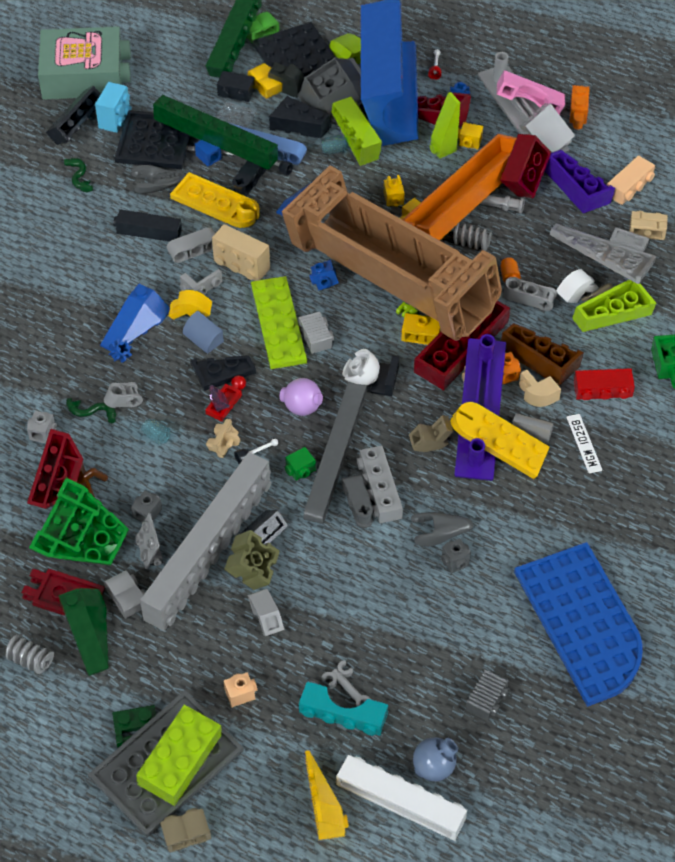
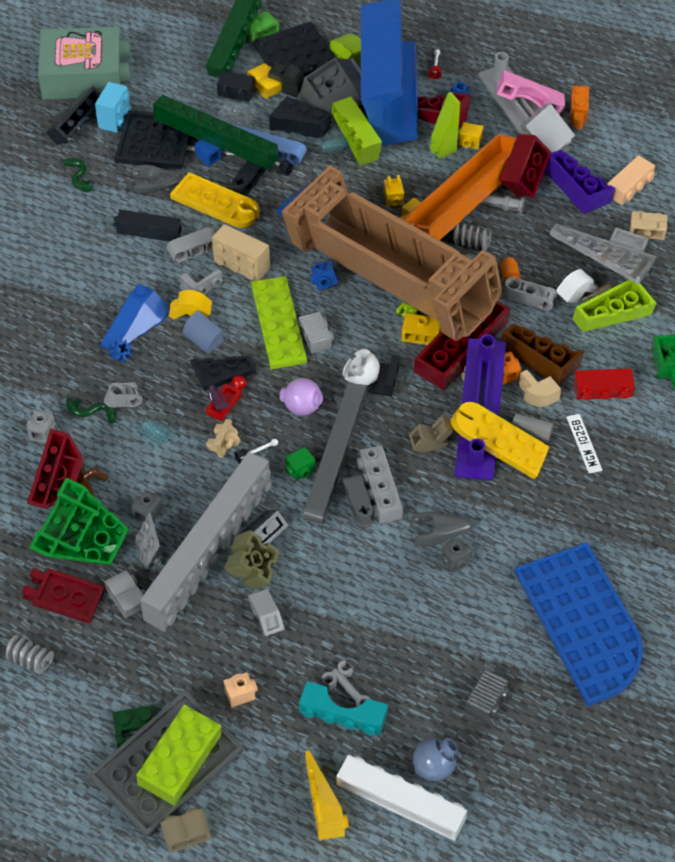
dark green wedge [59,588,109,676] -> none

